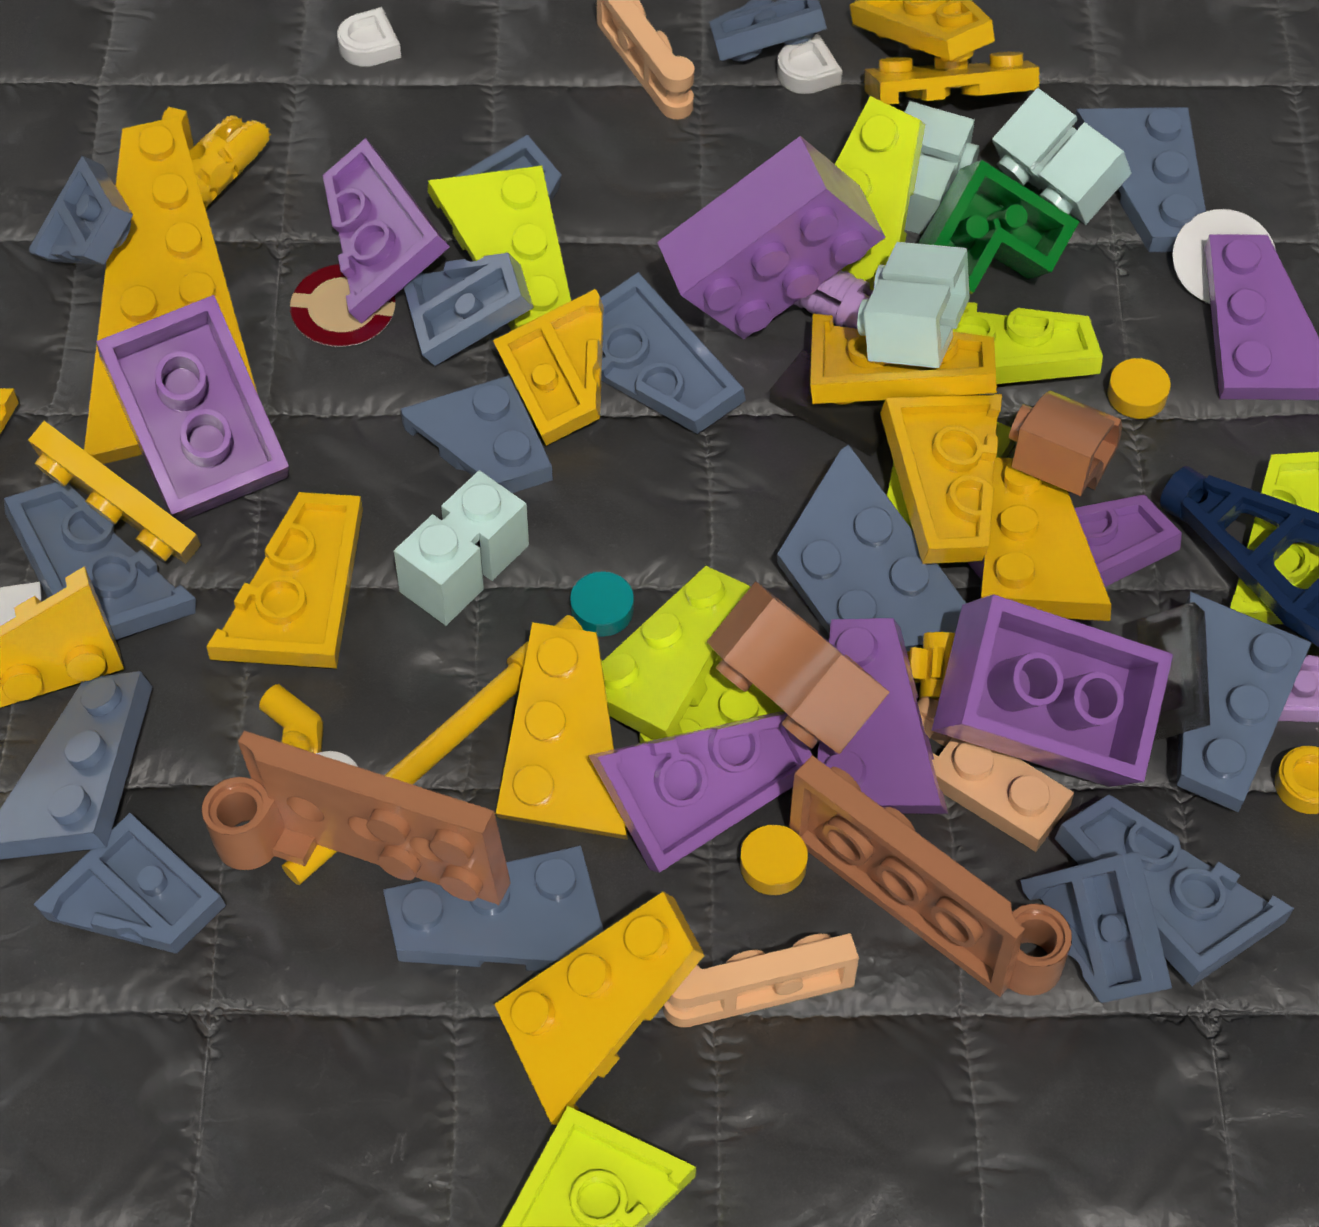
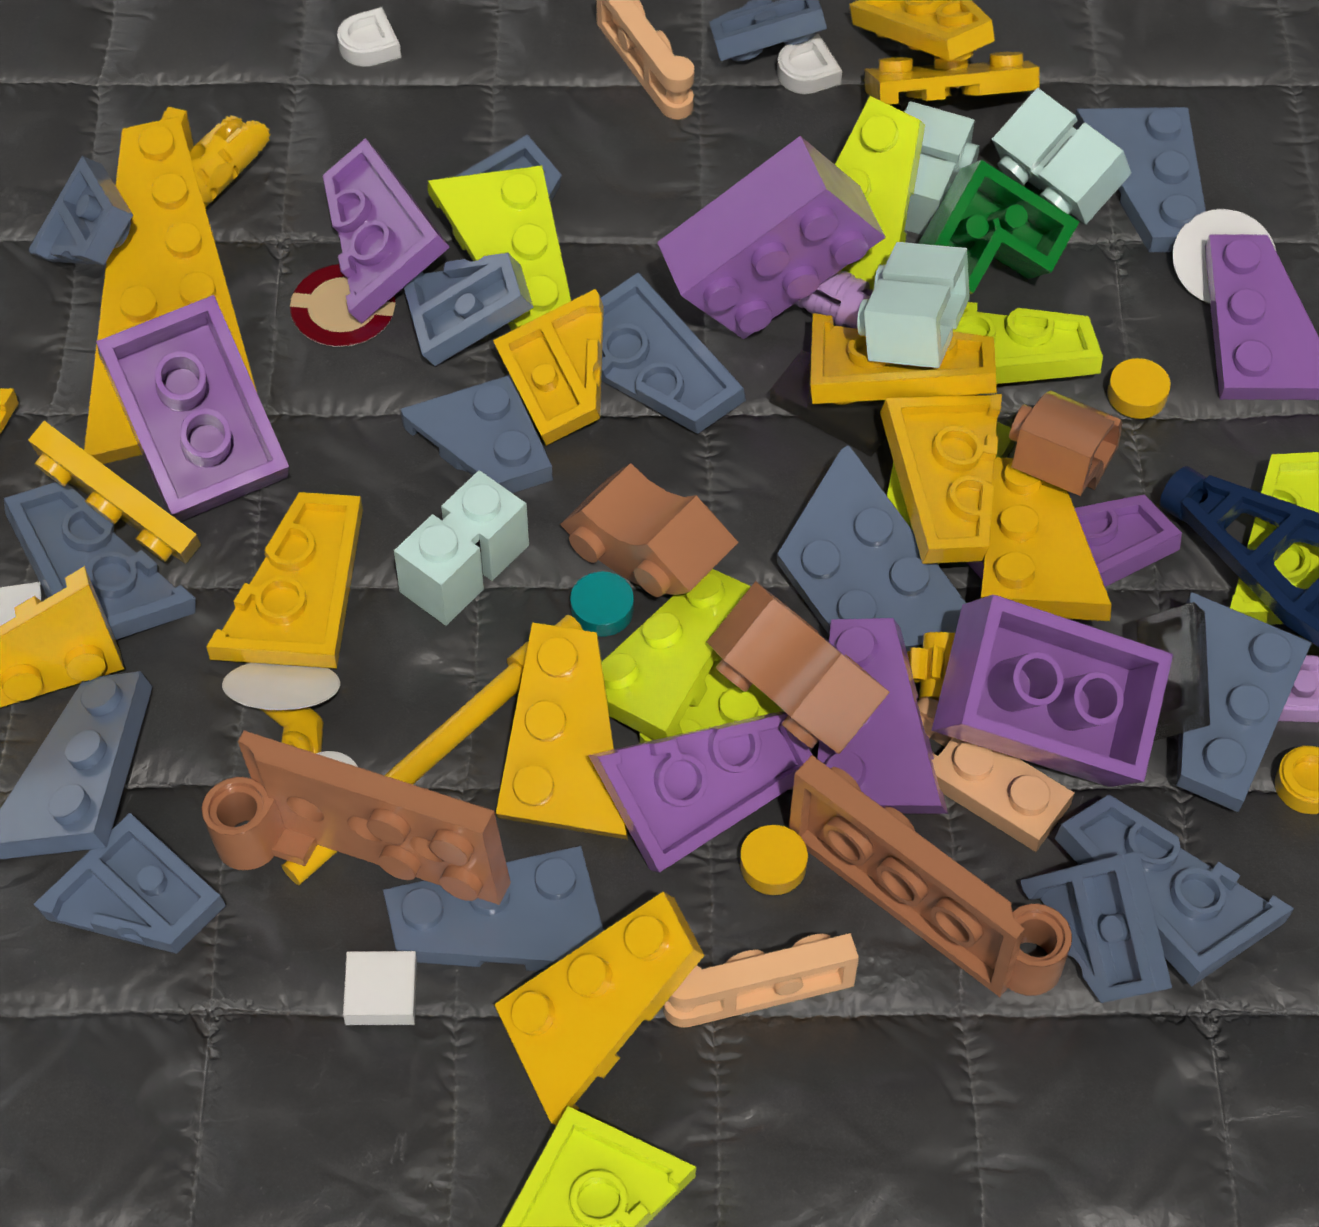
none -> white sticker [222,663,340,710]
none -> white tile [343,951,417,1025]
none -> nougat brick [560,463,738,597]

